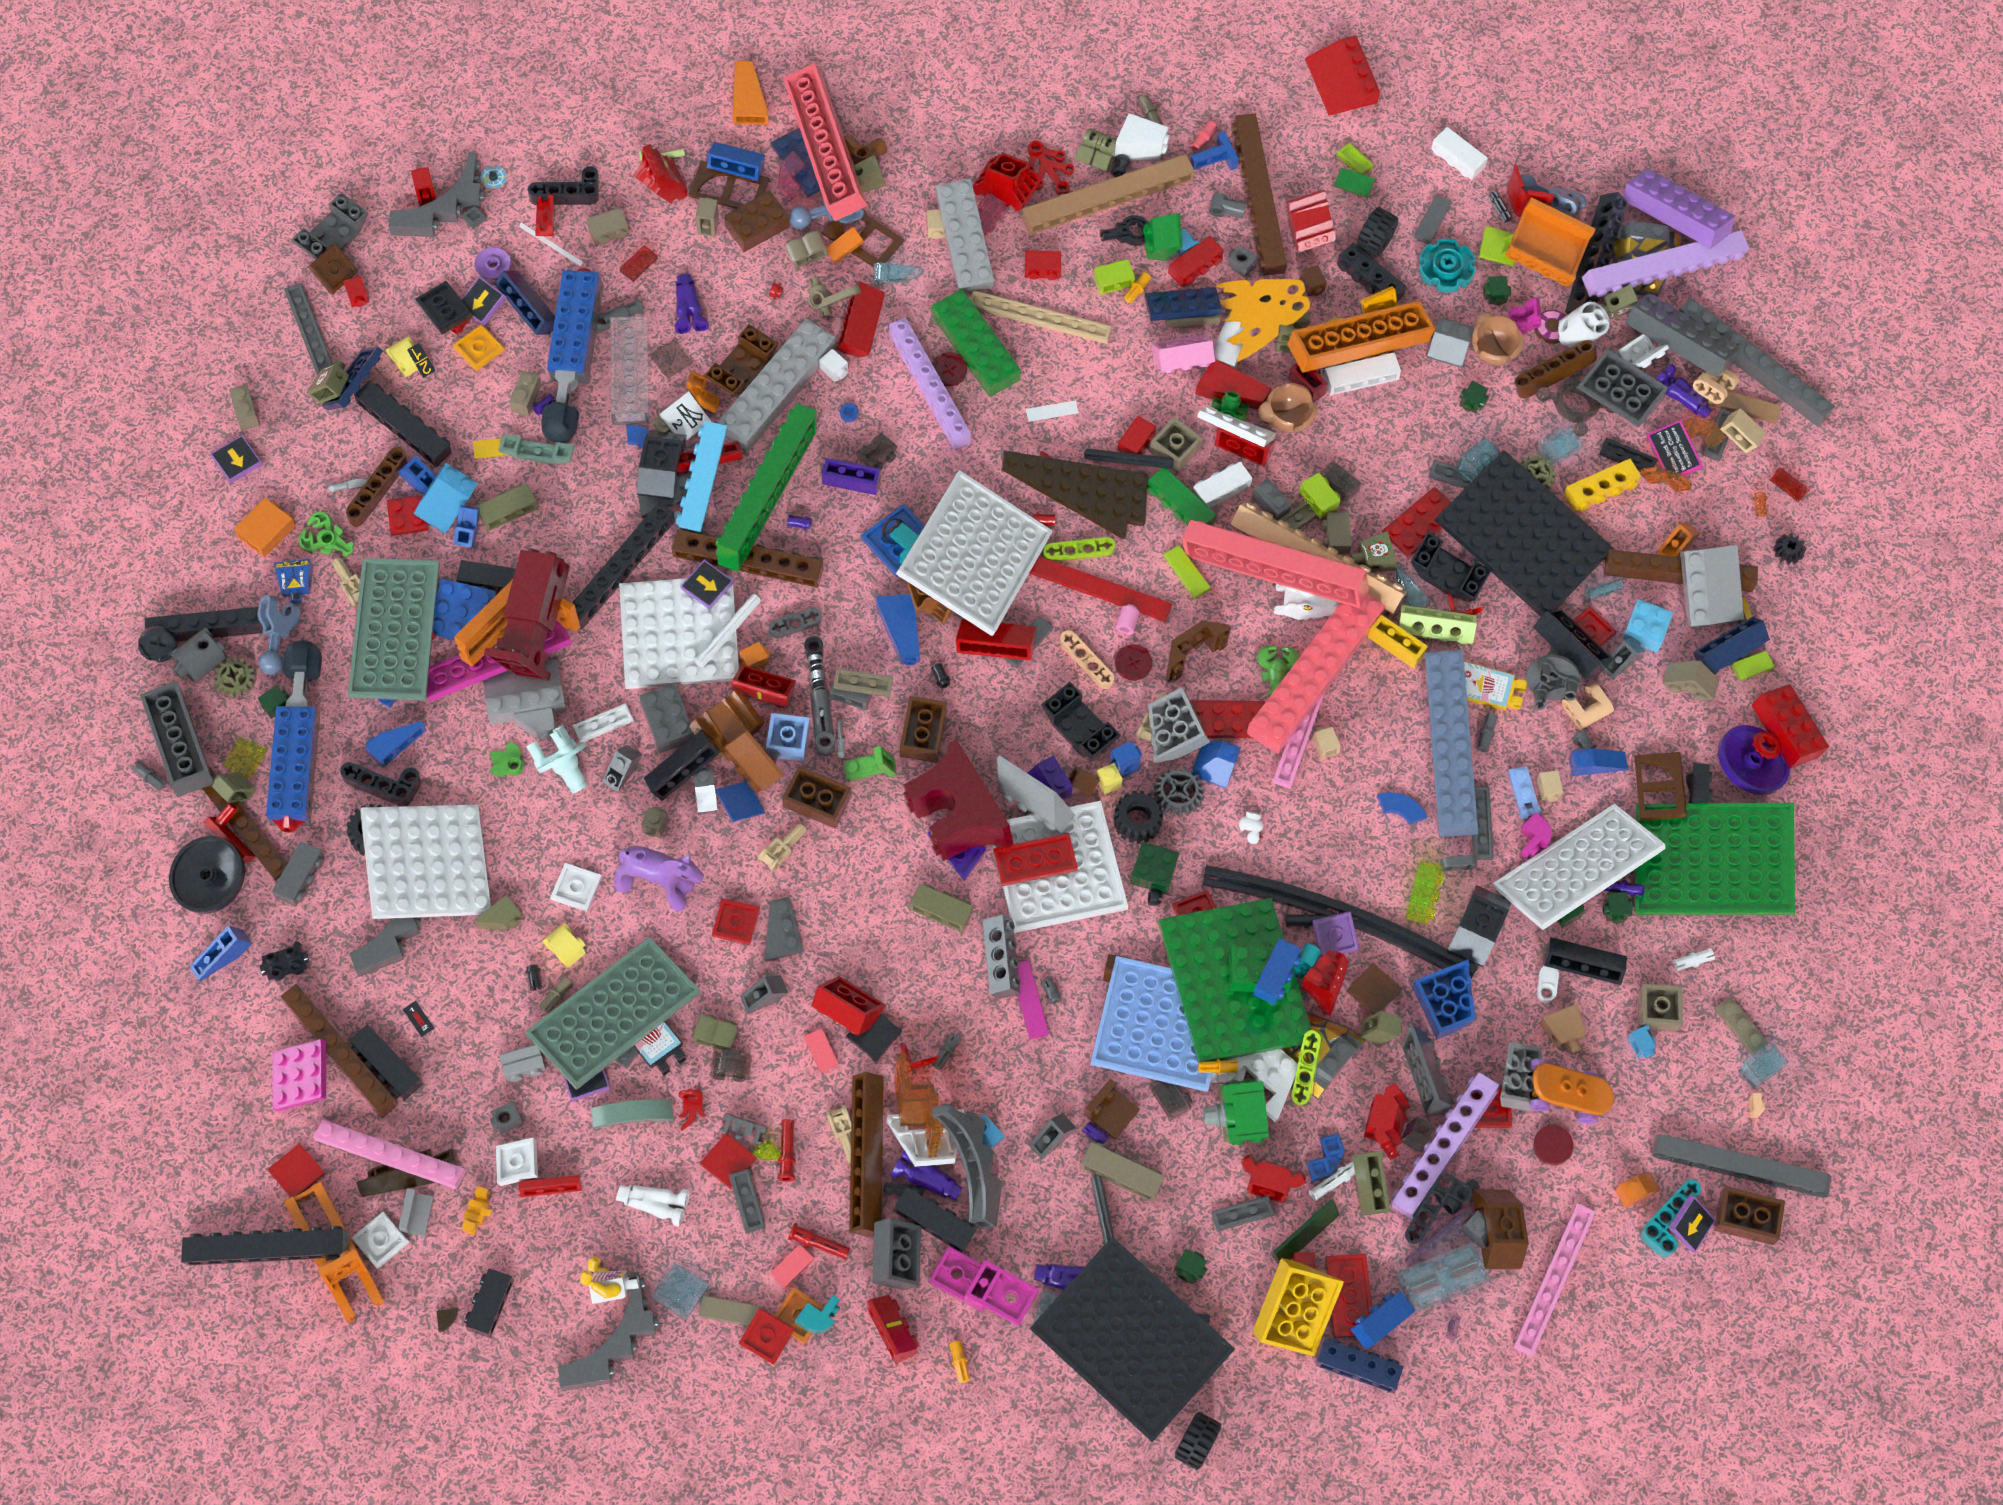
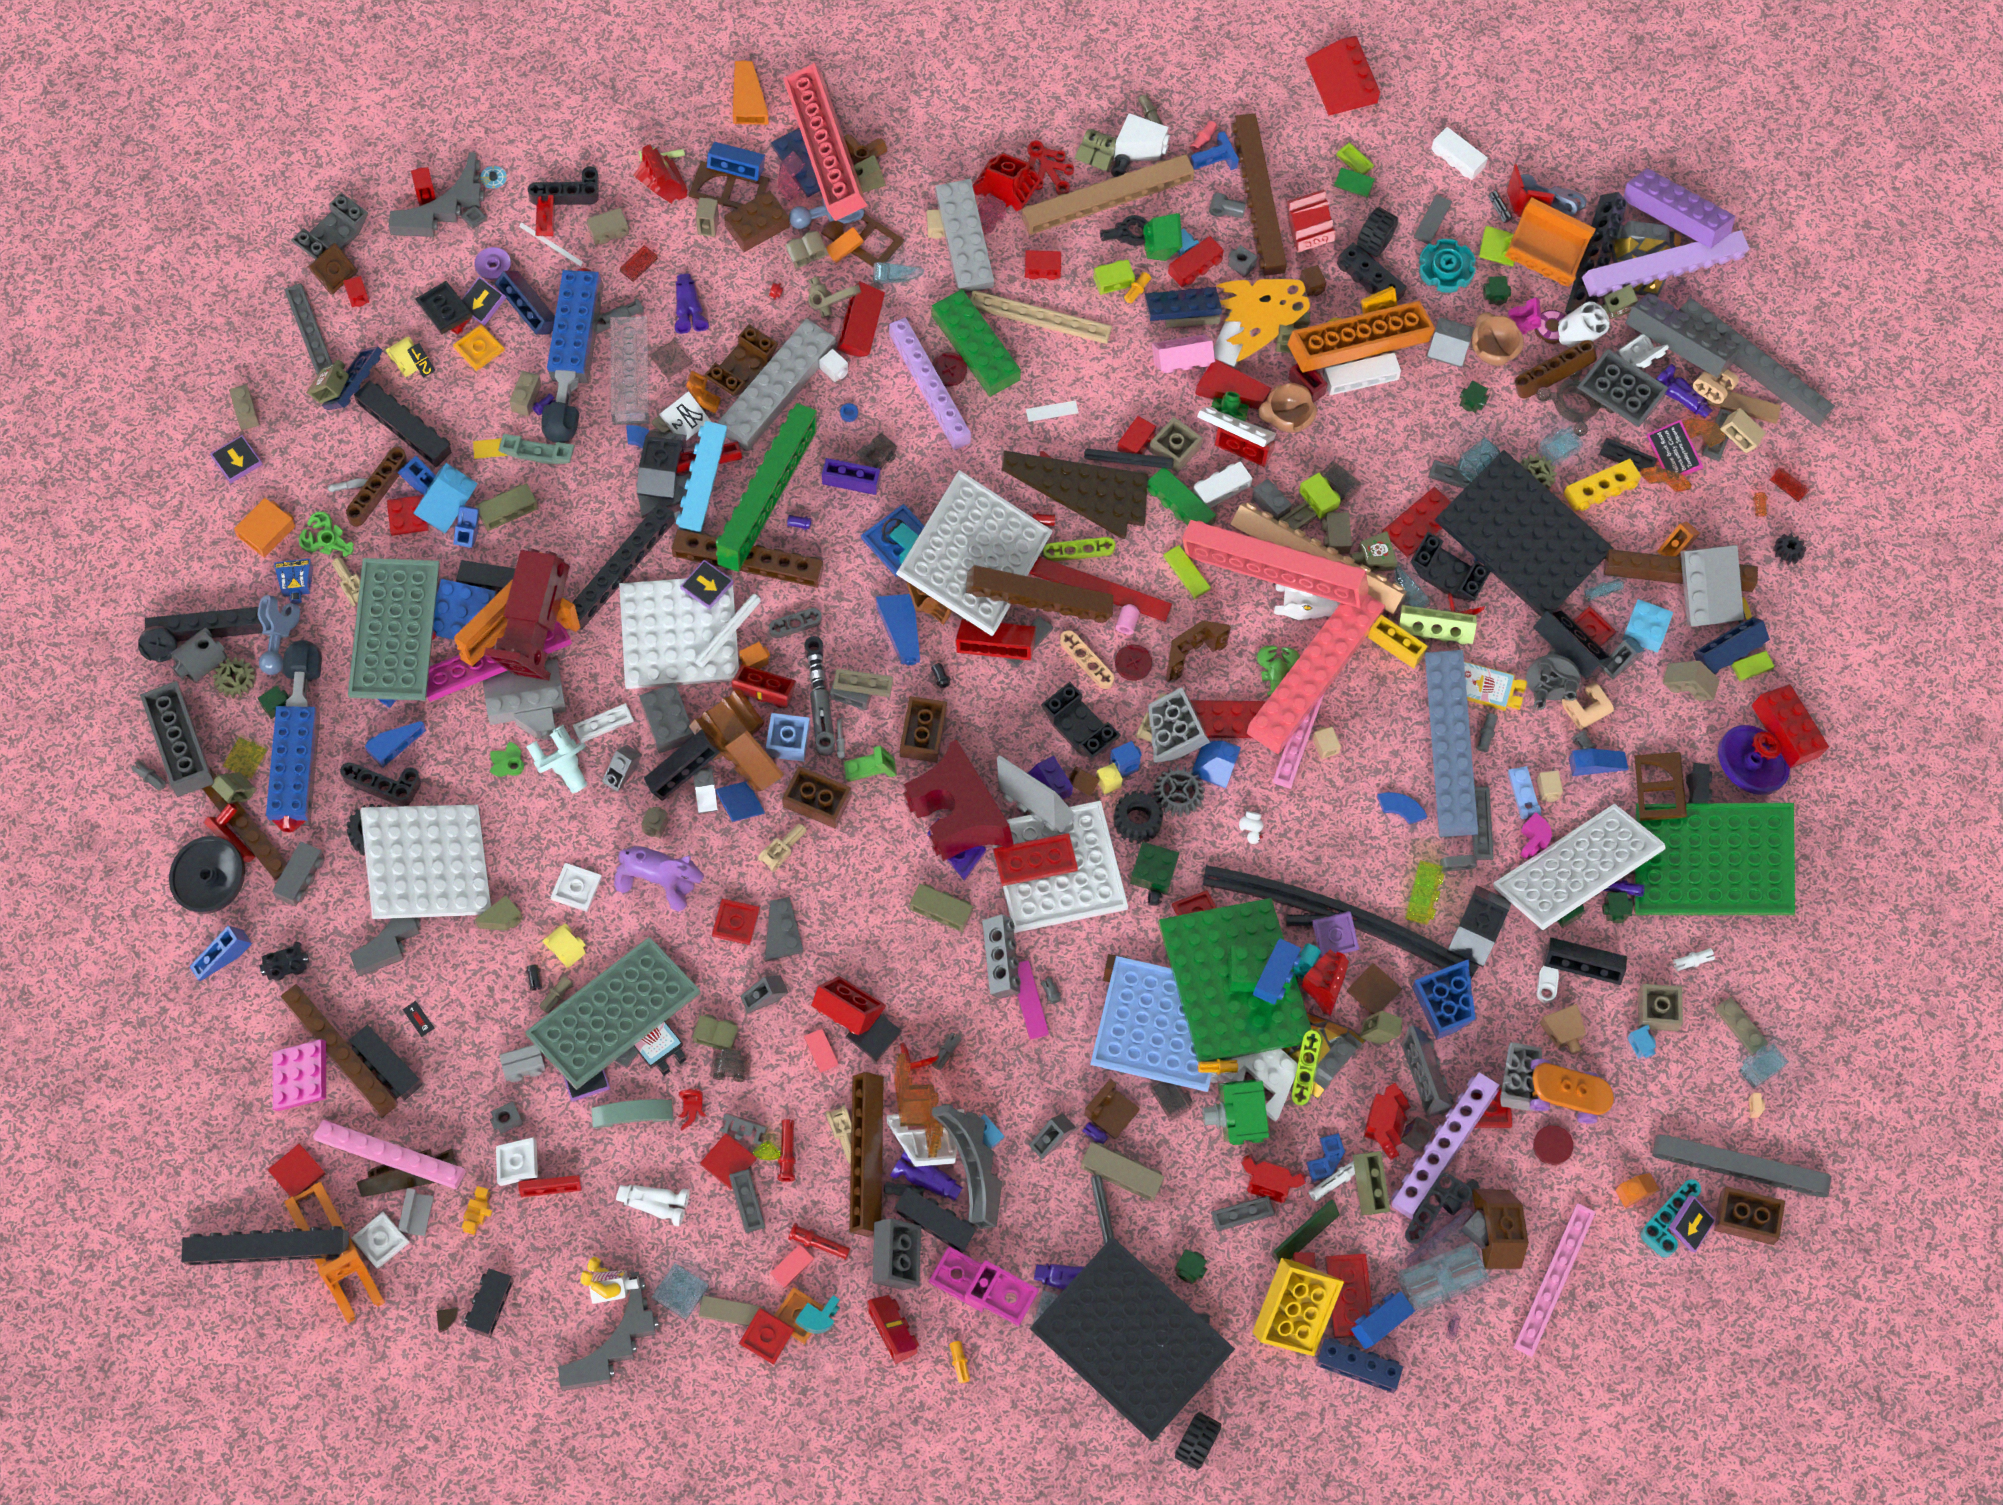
none -> reddish brown brick [966,565,1113,623]

